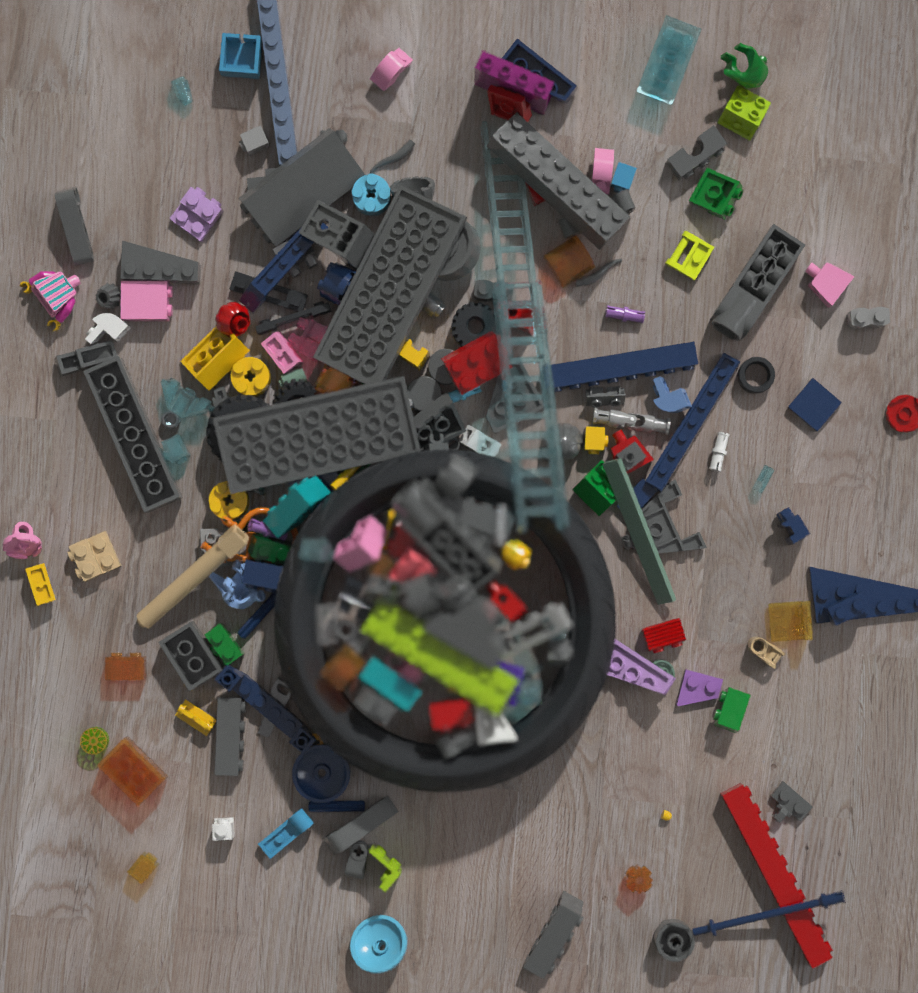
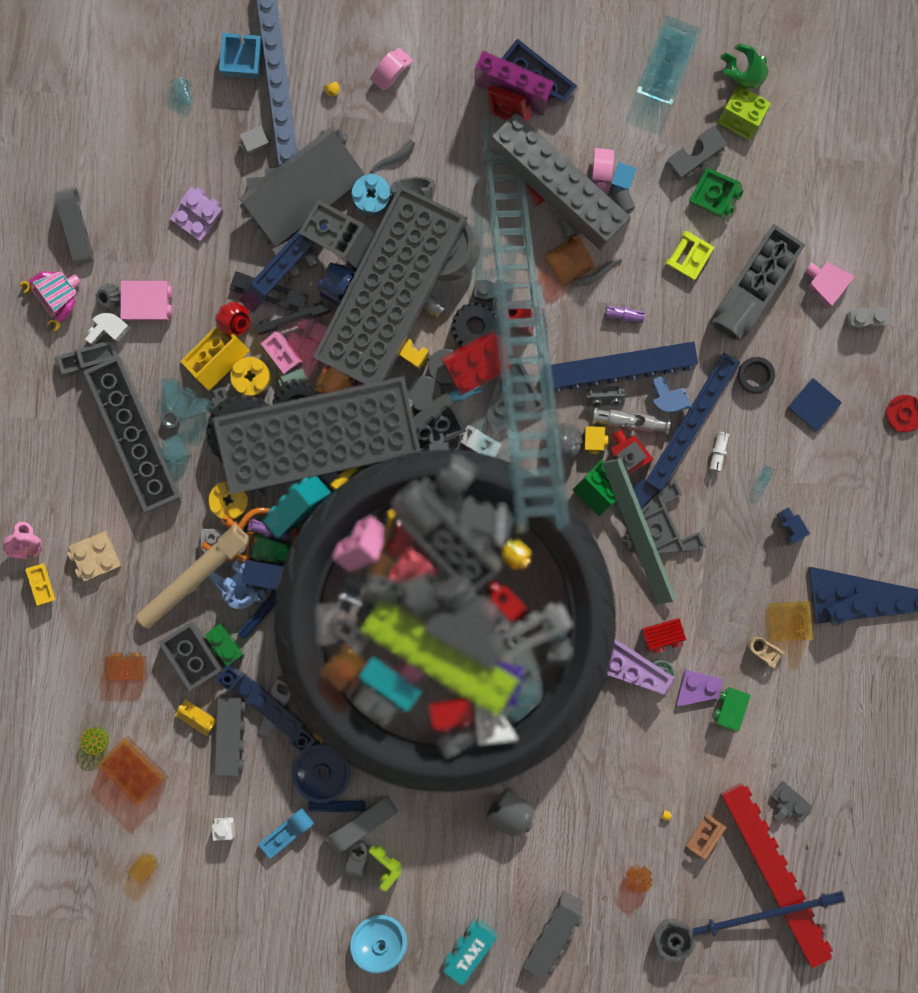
dark grey wedge [121,241,201,284] -> none
clear light blue tile [299,538,334,562] -> none
none -> yellow hinge [323,81,340,97]
none -> teal brick [443,918,497,986]
none -> dark grey cylinder [485,787,534,837]
none -> nougat hinge [686,813,726,860]

